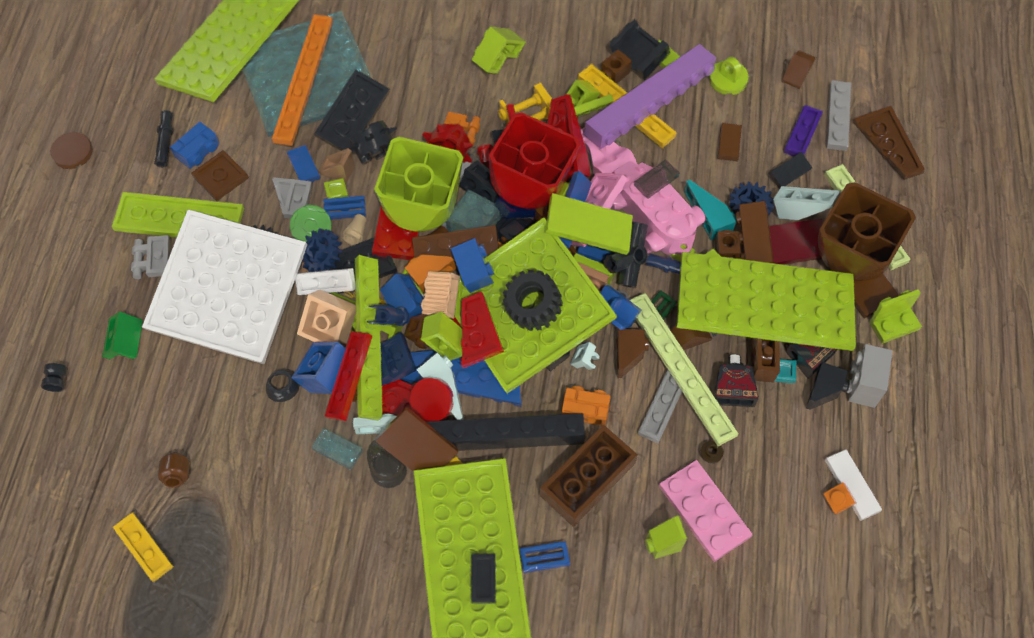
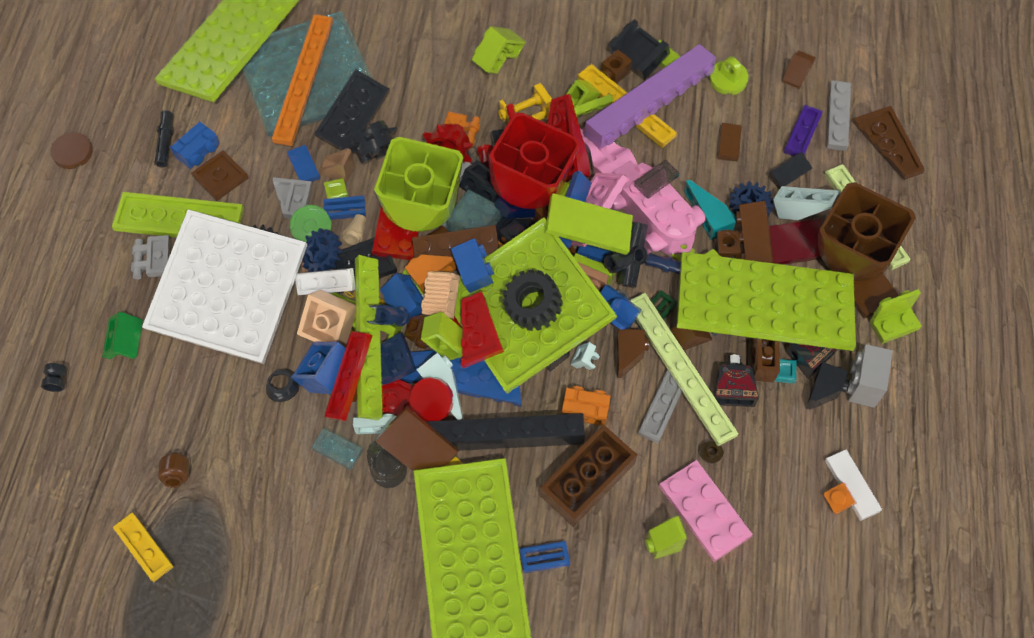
black tile [471,554,496,604] -> none

